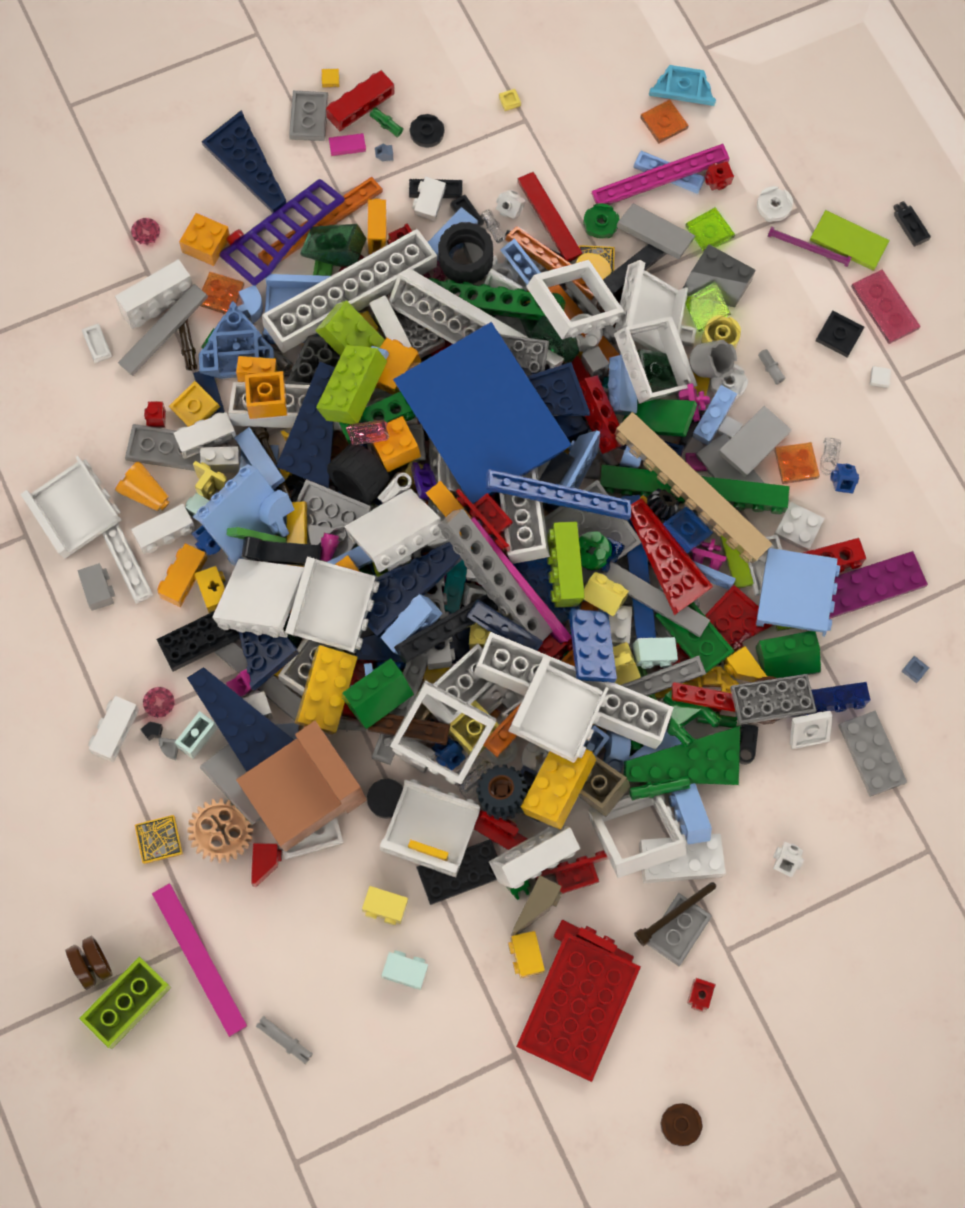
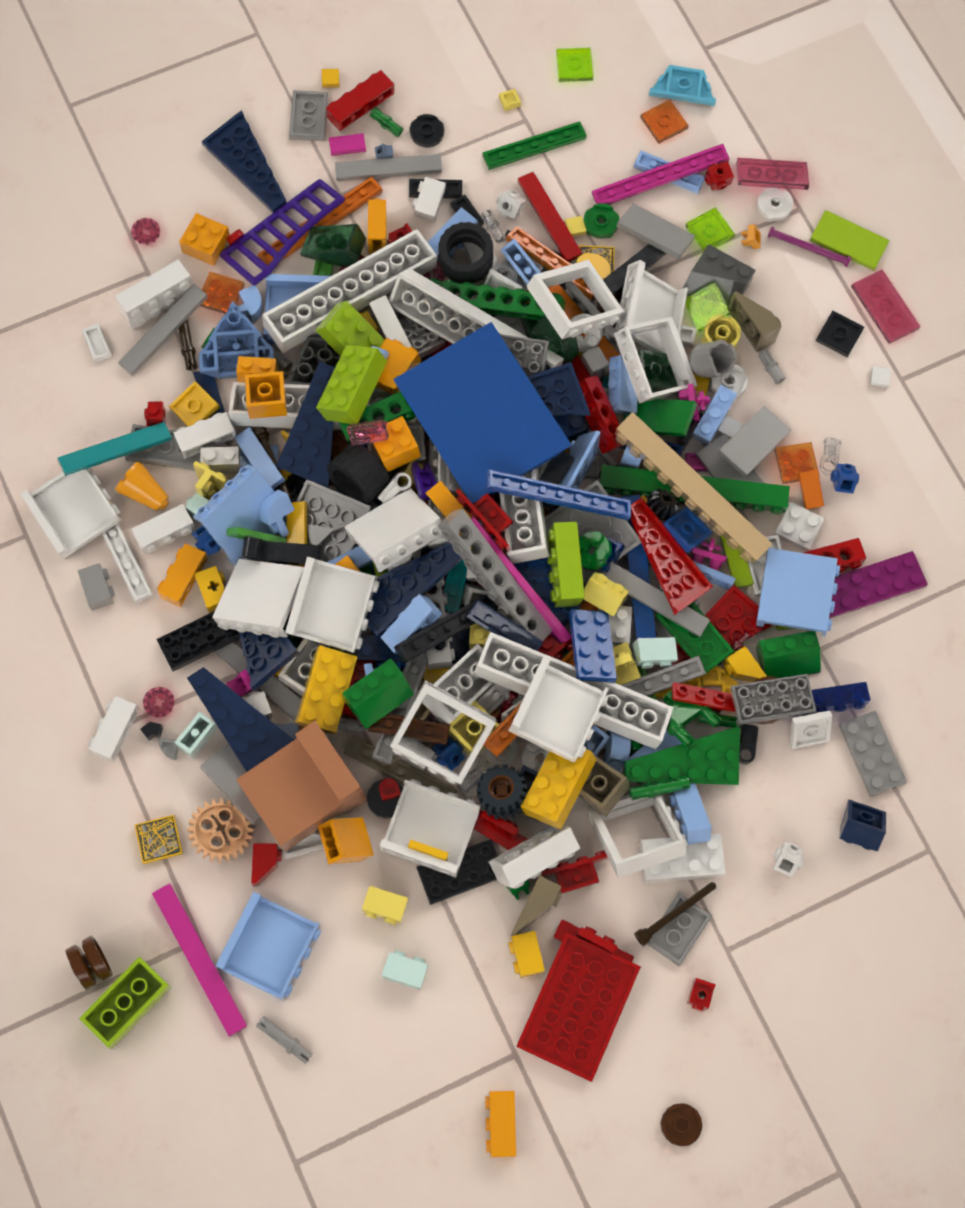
dark pink cone [321,533,340,562] -> none
black hinge [893,201,931,247] -> none
sand blue tile [901,656,929,683] -> none
none -> teal tile [58,422,172,476]
none -> light blue panel [215,892,321,1000]
none -> light orange brick [318,817,374,865]
none -> light grey tile [335,154,442,181]
none -> dark tan tile [344,736,458,794]
none -> red tile [379,778,401,801]
none -> green tile [482,121,587,170]
none -> light orange brick [485,1091,516,1157]
none -> dark red piece [497,691,519,724]
none -> clear neon green tile [556,47,593,82]
none -> light yellow tile [564,216,587,237]
none -> dark tan slope [727,291,782,352]
none -> clear pink tile [736,157,809,190]
none -> light orange tile [741,224,761,249]
none -> orange tile [798,469,824,510]
none -> dark blue slope [839,799,886,852]

